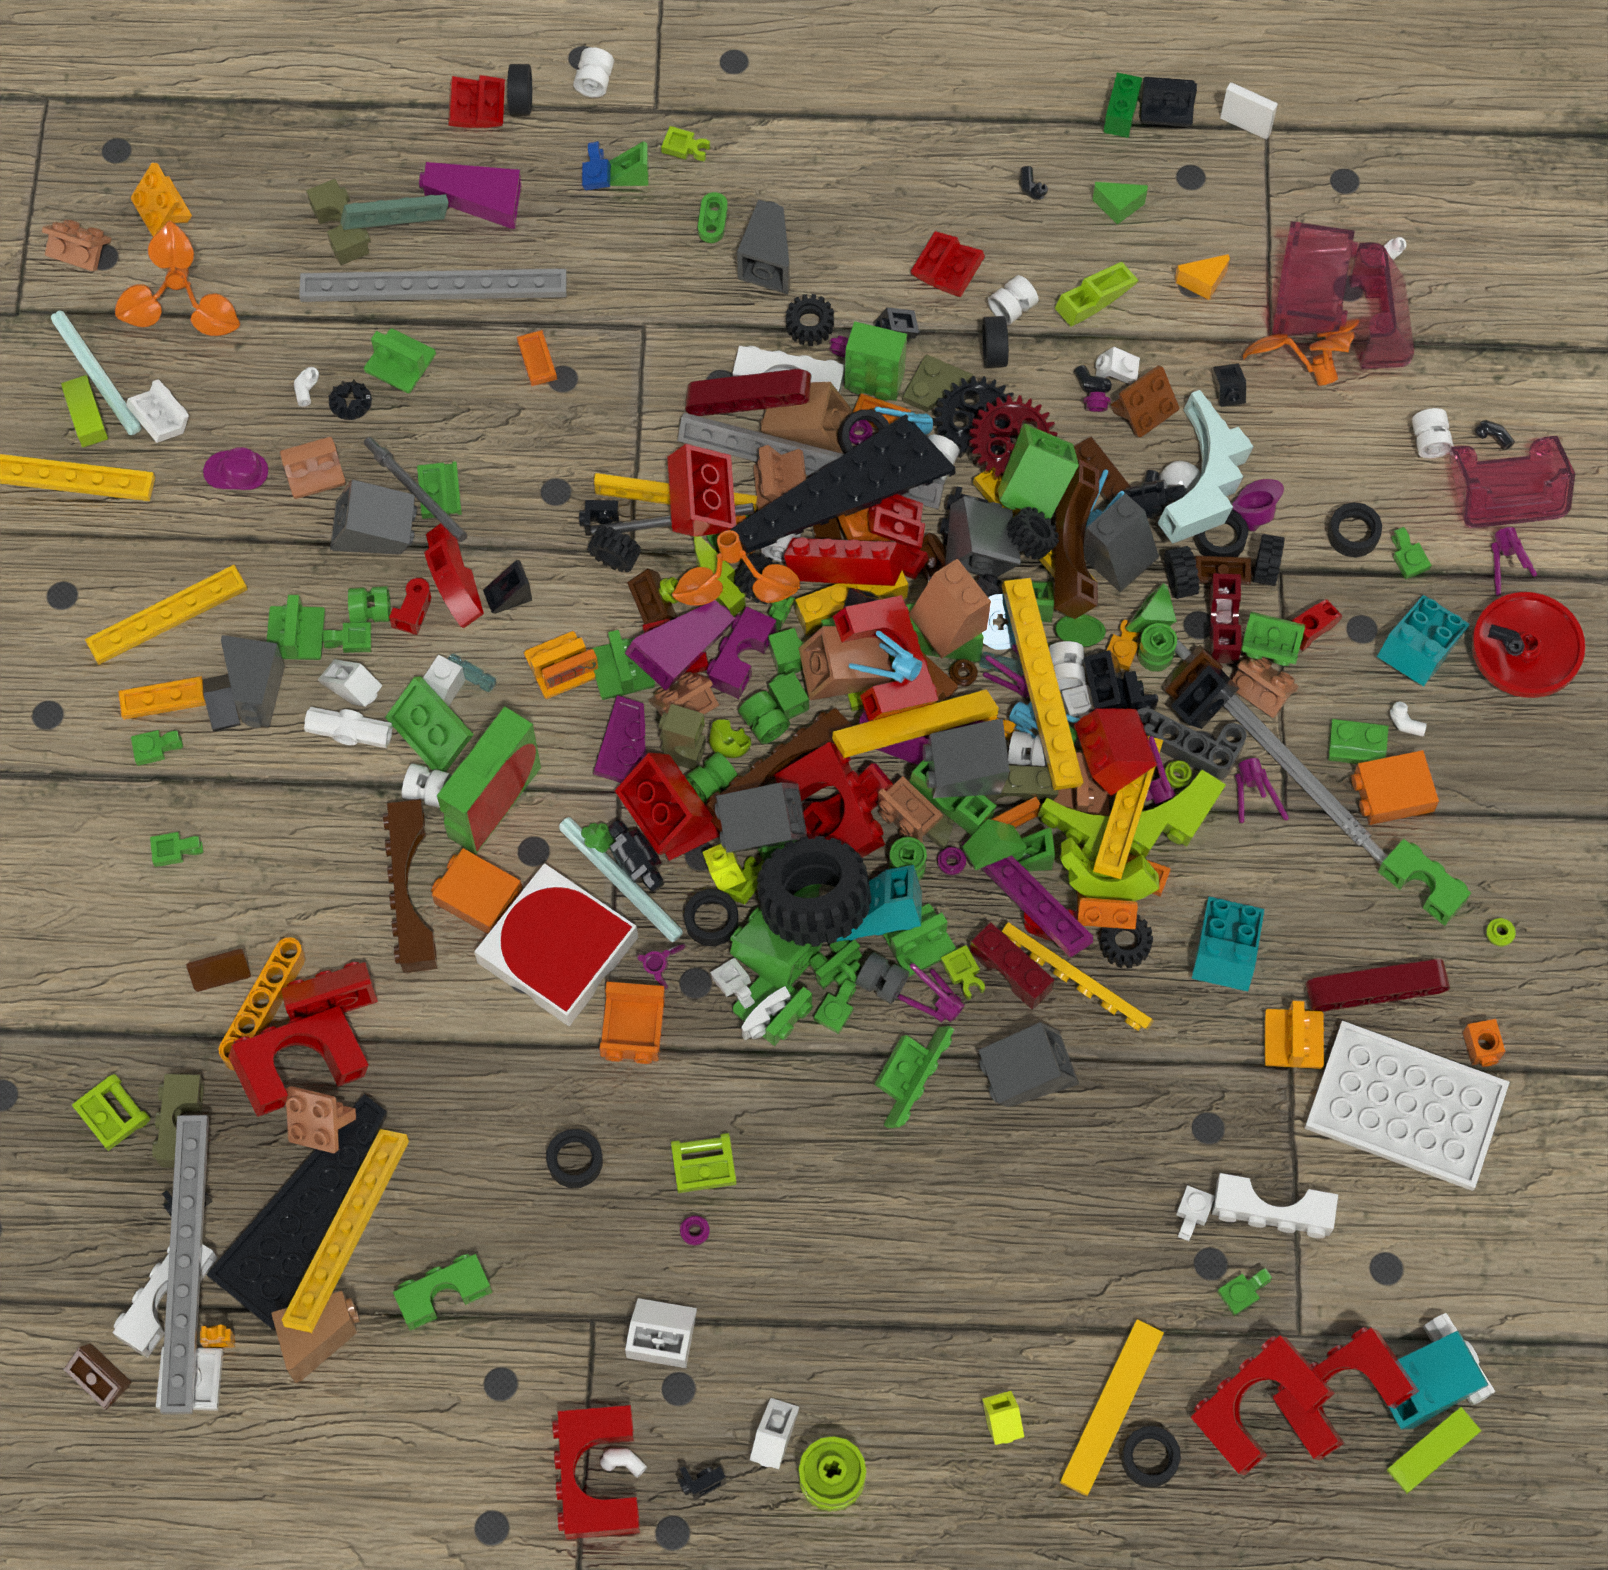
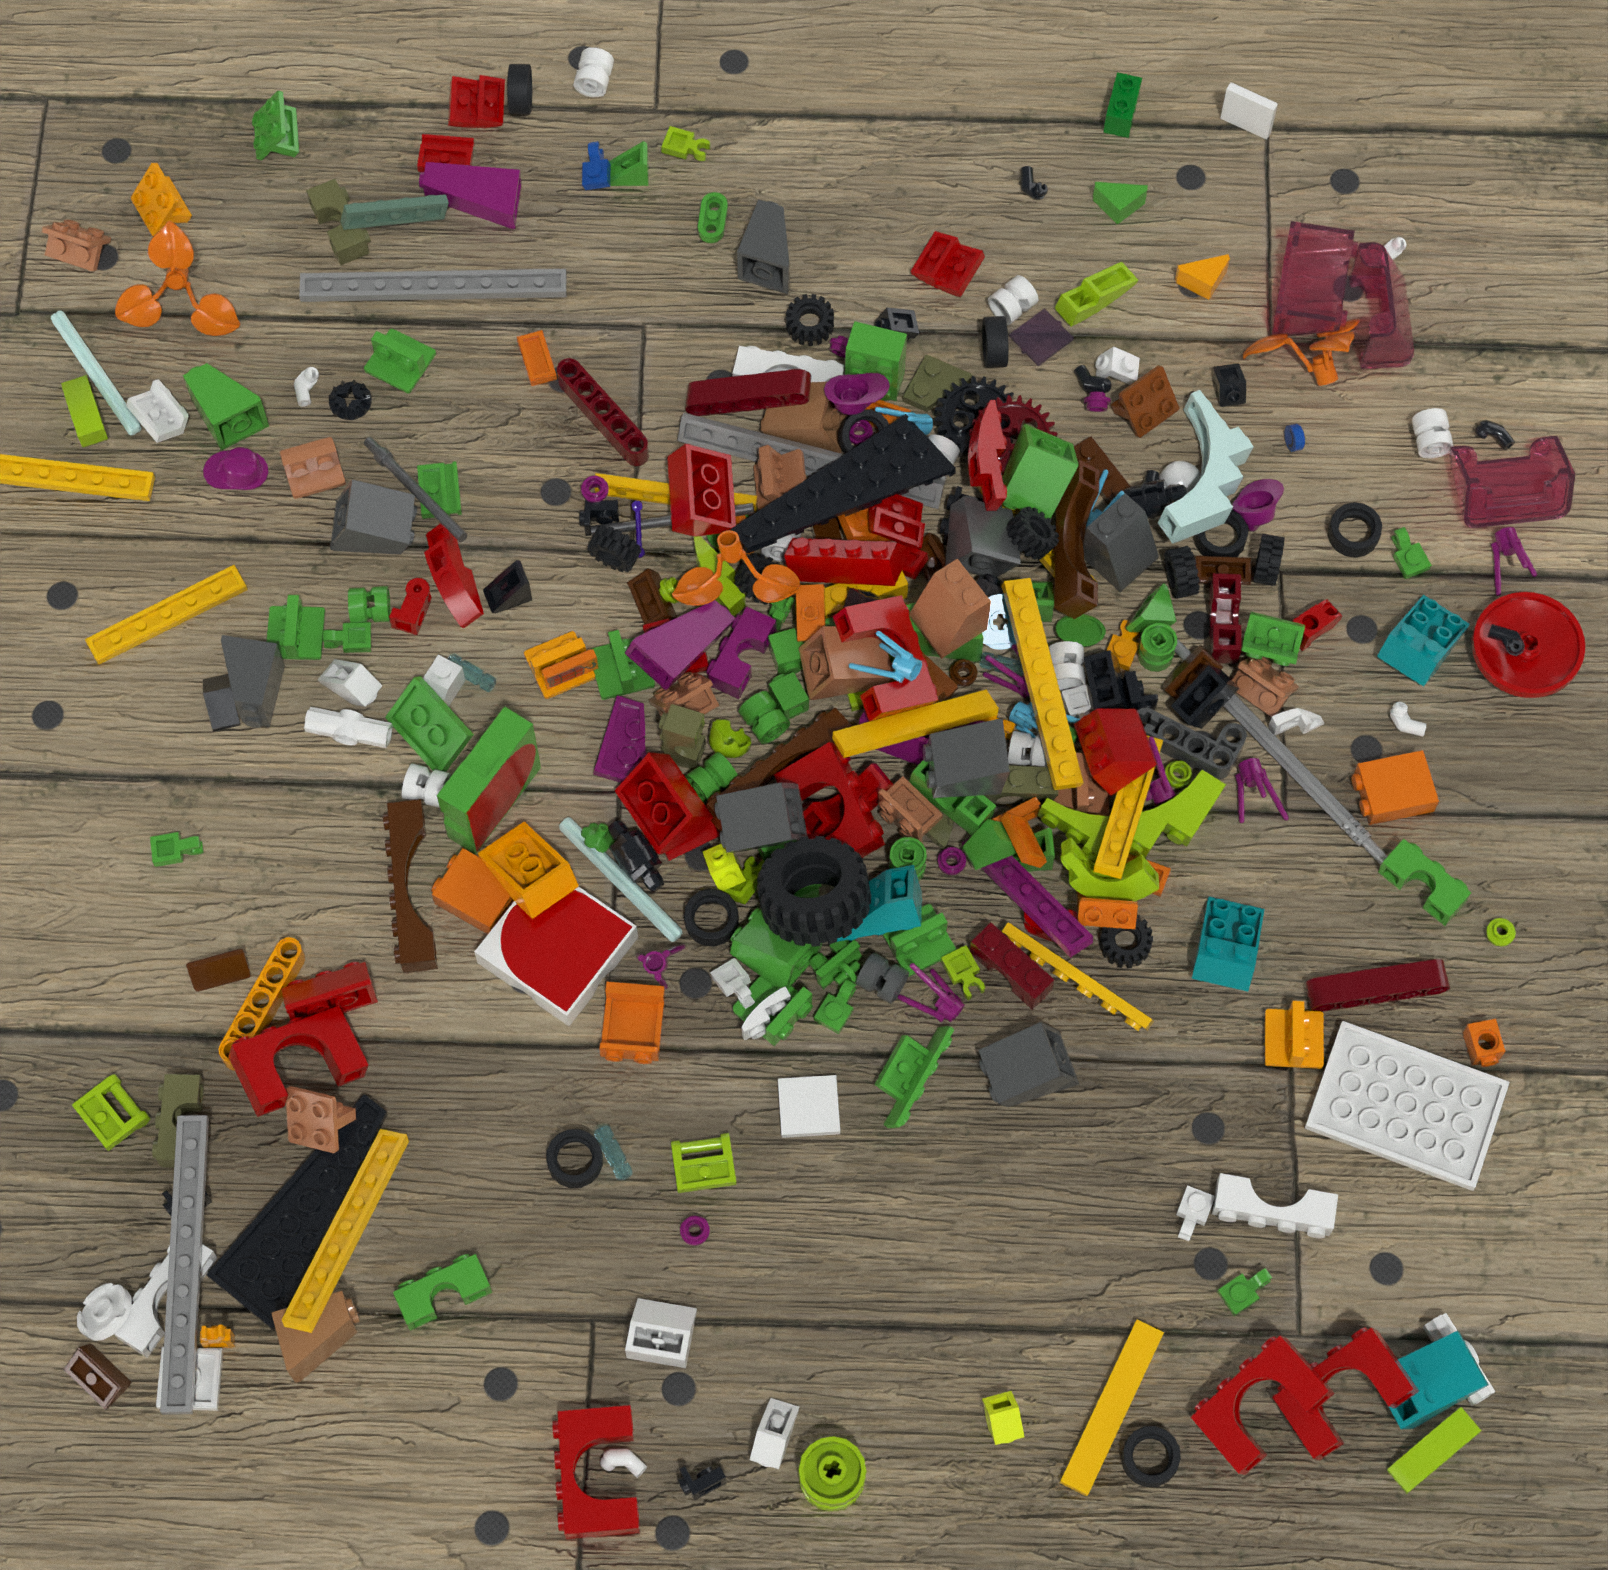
light orange tile [118,676,206,720] -> none
bright green plate [131,730,183,766] -> none
black bracket [1141,77,1197,127] -> none
bright green plate [1328,719,1389,764] -> none
none -> white tile [77,1283,132,1341]
none -> bright green slope [183,363,269,451]
none -> bright green bracket [252,91,299,160]
none -> red plate [417,134,475,172]
none -> light orange slope [478,822,579,919]
none -> dark red beam [557,358,649,466]
none -> magenta plate [581,475,609,503]
none -> clear light blue axle [594,1126,633,1181]
none -> dark purple hinge [632,500,645,558]
none -> white tile [778,1075,840,1138]
none -> orange plate [796,584,826,642]
none -> magenta piece [824,373,890,415]
none -> red slope [968,400,1007,511]
none -> orange tile [1000,813,1047,868]
none -> clear purple piece [1009,308,1074,366]
none -> white slope [1268,708,1324,736]
none -> blue tile [1284,424,1305,452]

